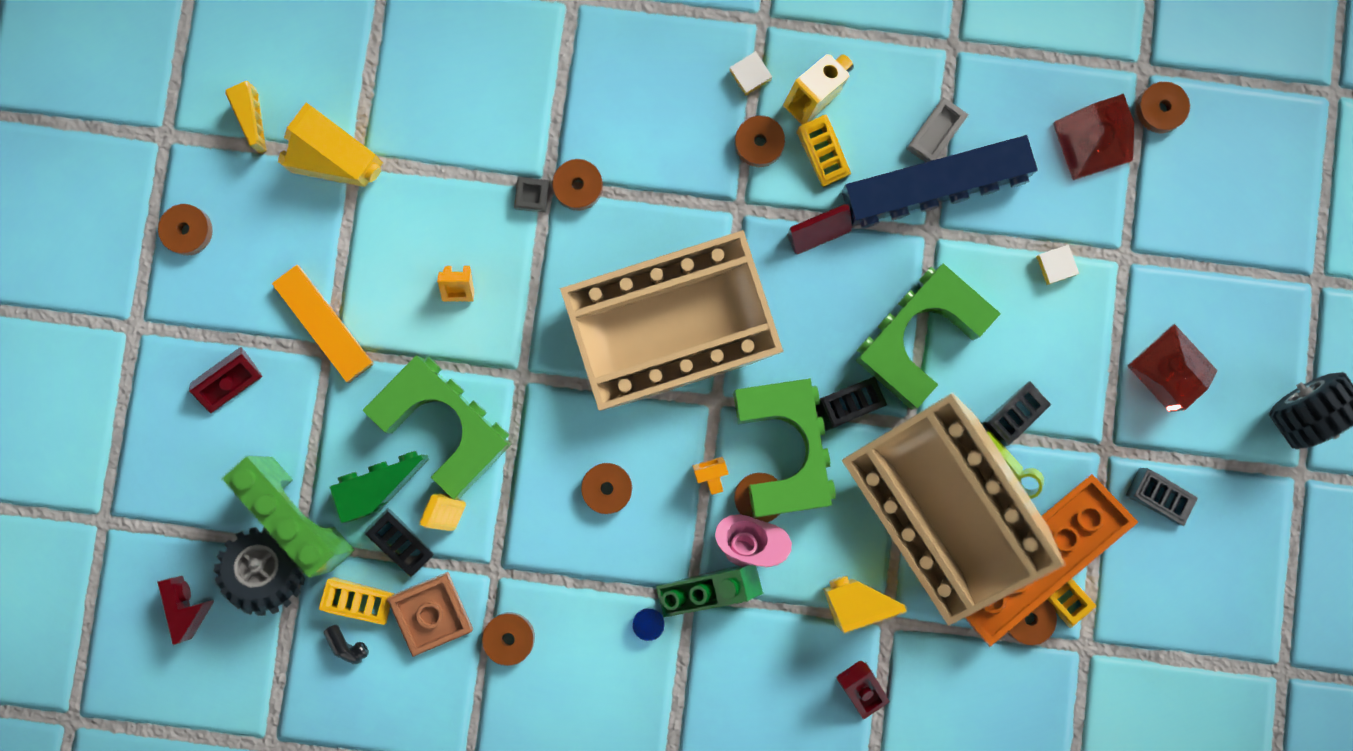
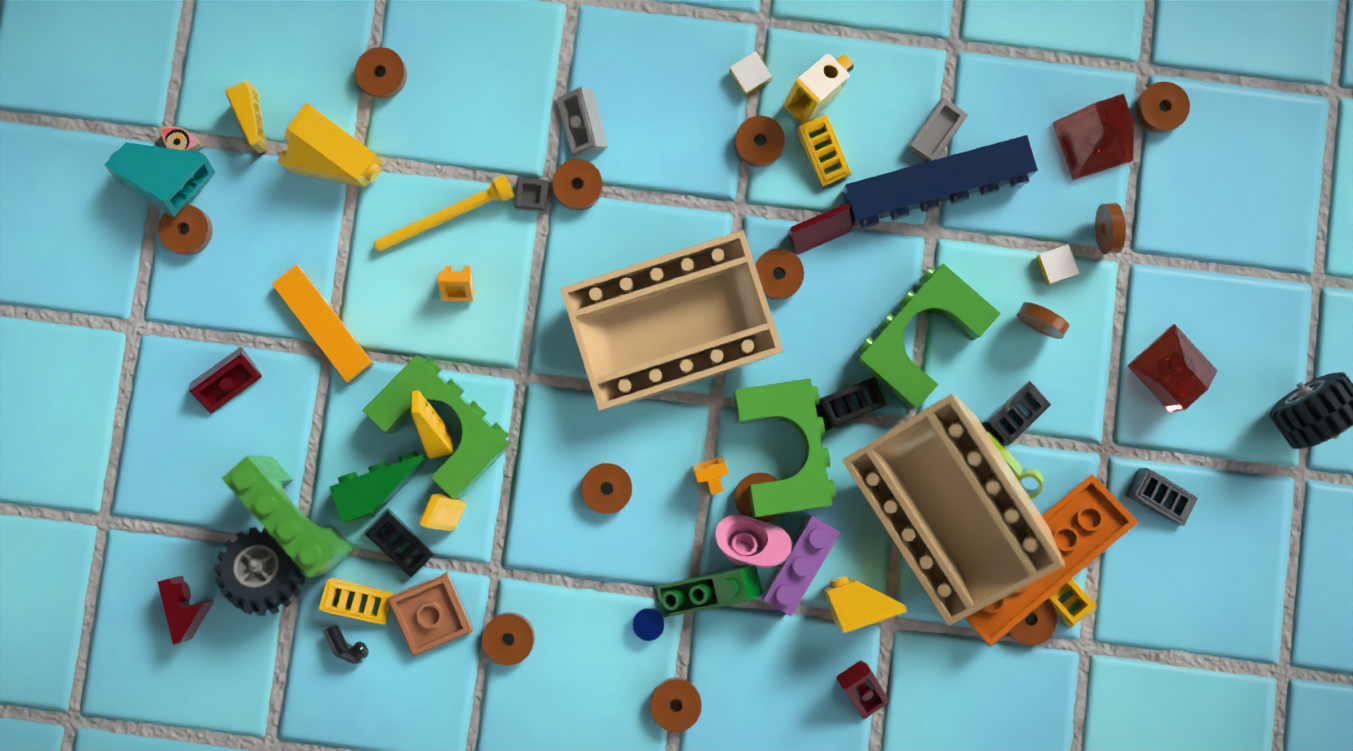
none -> teal slope [104,142,215,217]
none -> tile [159,126,203,152]
none -> dark orange piece [355,47,407,99]
none -> yellow piece [374,174,515,251]
none -> yellow slope [411,390,453,459]
none -> light grey slope [557,87,608,157]
none -> dark orange piece [650,677,702,732]
none -> dark orange piece [755,249,804,300]
none -> medium lavender arch [761,514,841,617]
none -> dark orange piece [1017,302,1070,339]
none -> dark orange piece [1095,203,1126,254]

